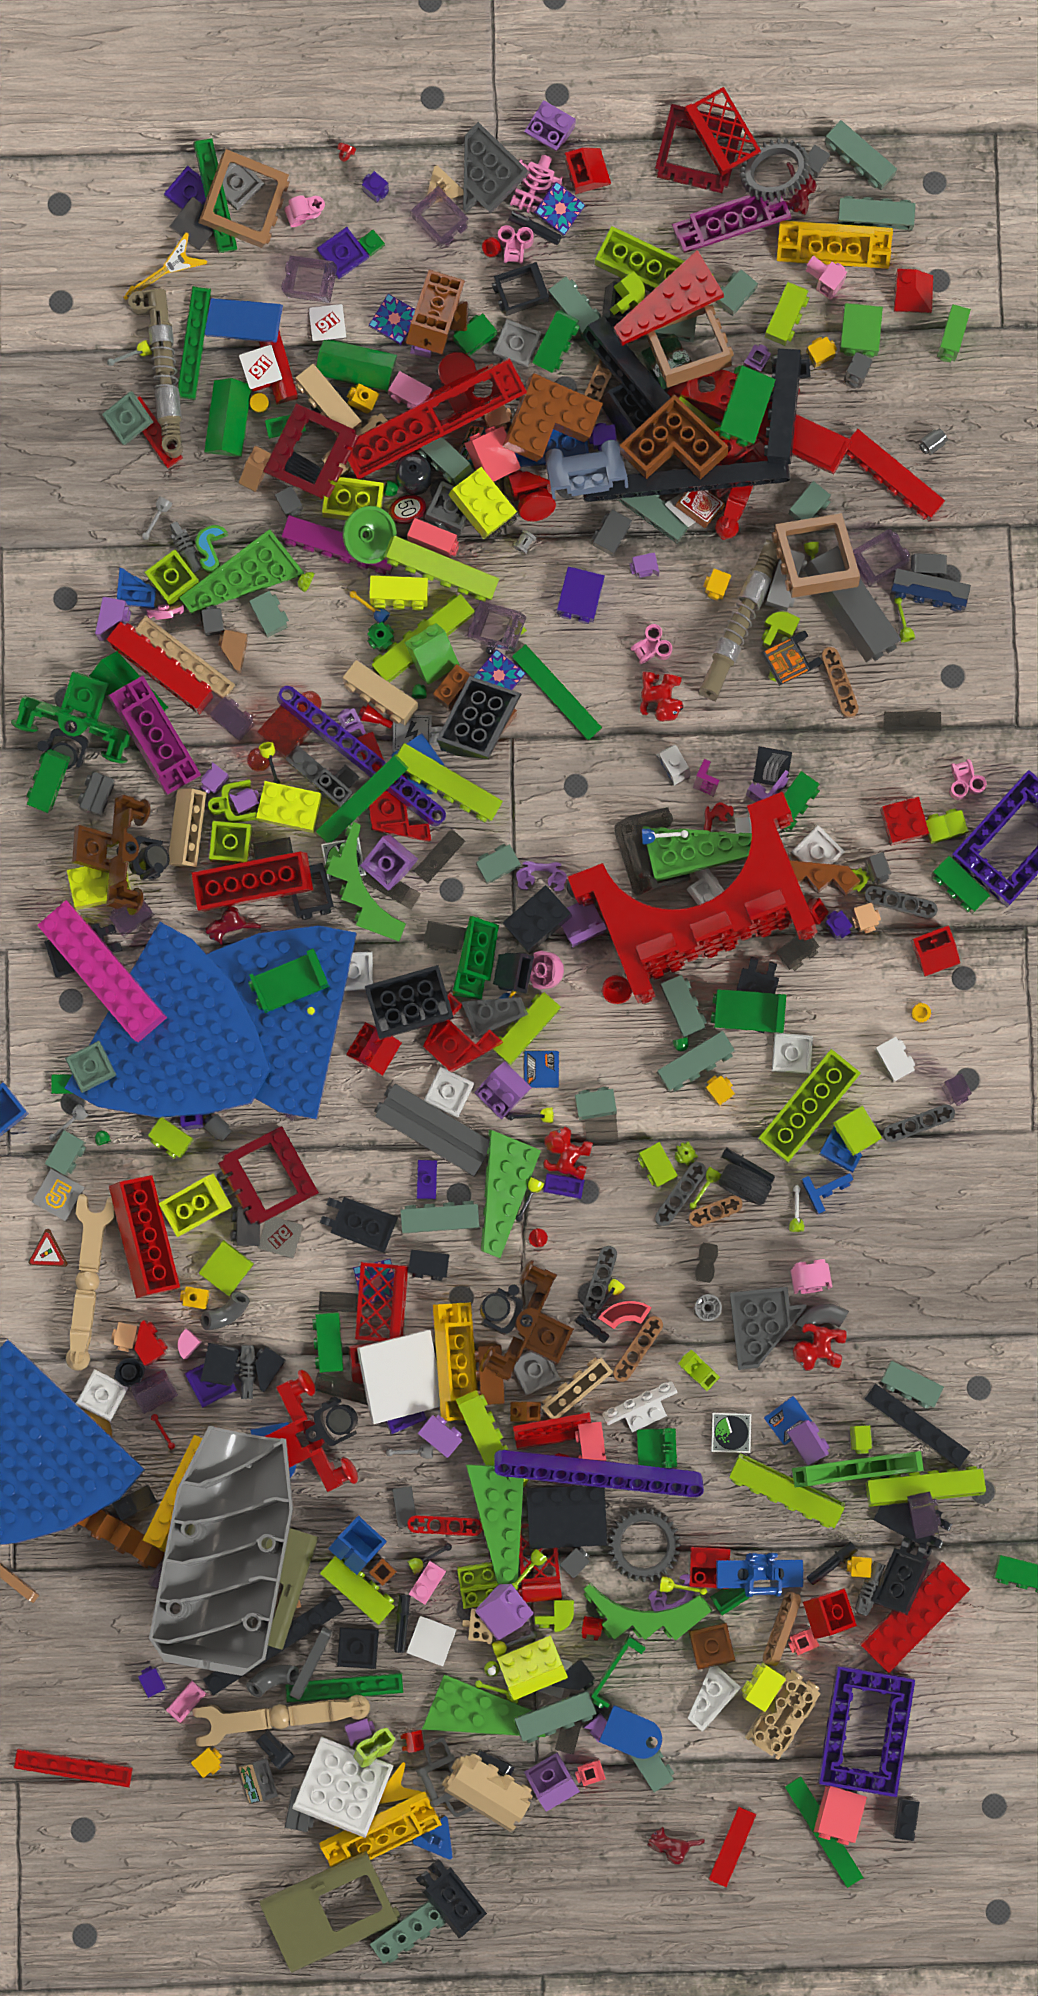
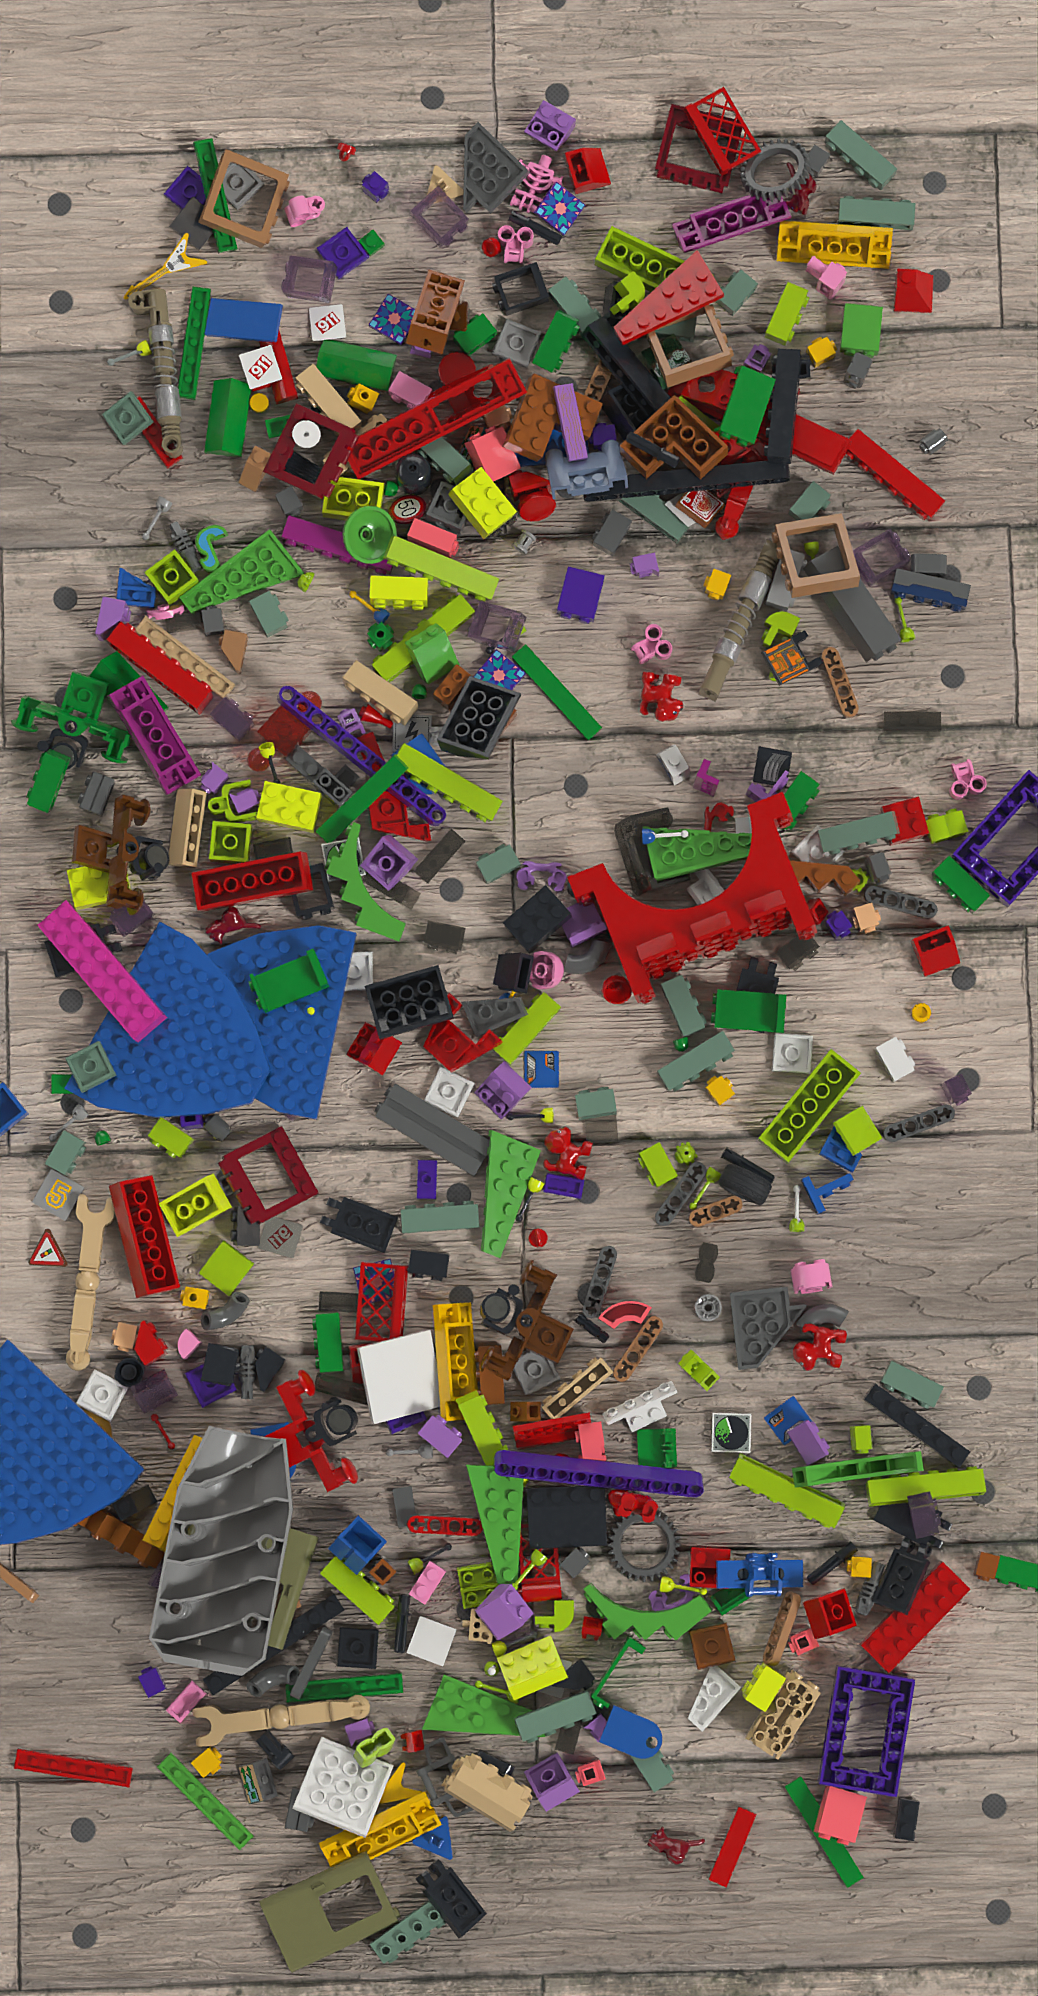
green slope [453,916,499,1000] -> none
hinge [590,1279,625,1321] -> none
bright green brick [937,304,971,363] -> none
none -> bright green tile [157,1752,254,1850]
none -> white piece [292,421,321,448]
none -> medium lavender tile [553,383,588,462]
none -> dark grey cylinder [564,940,611,974]
none -> red animal [607,1489,658,1523]
none -> black axle [626,432,680,468]
none -> sand green brick [818,811,900,855]
none -> dark orange brick [974,1551,1000,1582]

